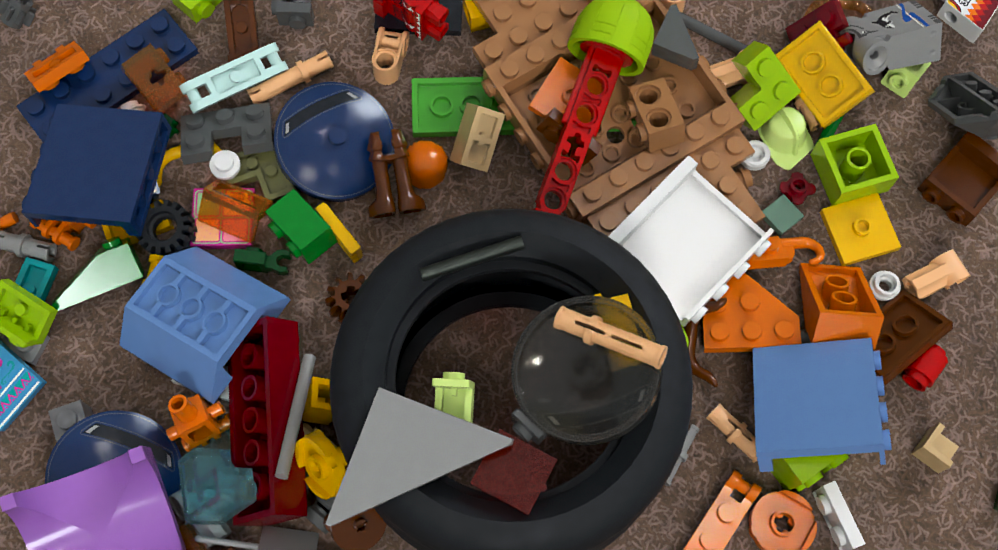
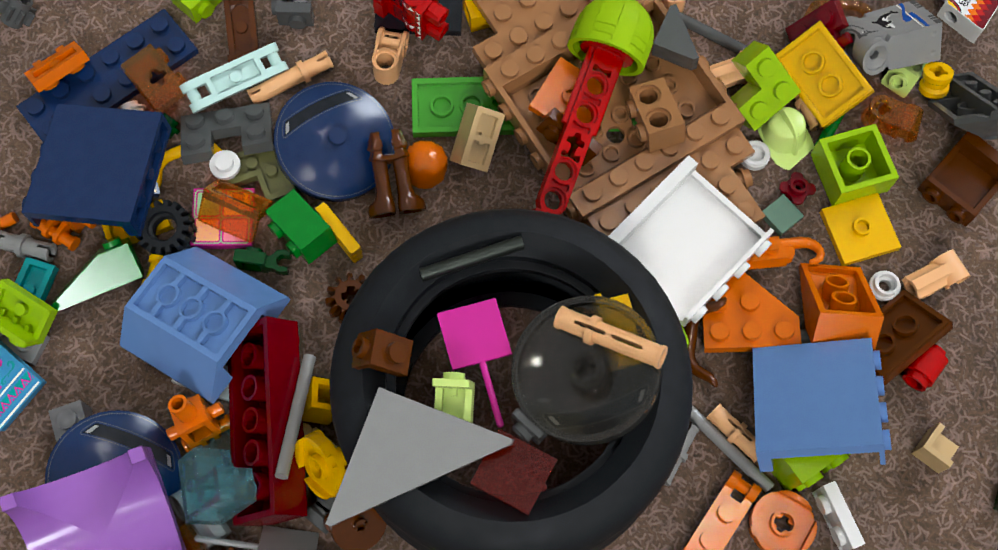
none -> reddish brown bracket [351,328,413,377]
none -> dark pink piece [437,298,512,428]
none -> light grey bar [690,405,775,493]
none -> clear orange piece [861,95,924,143]
none -> yellow wheel [918,62,954,99]

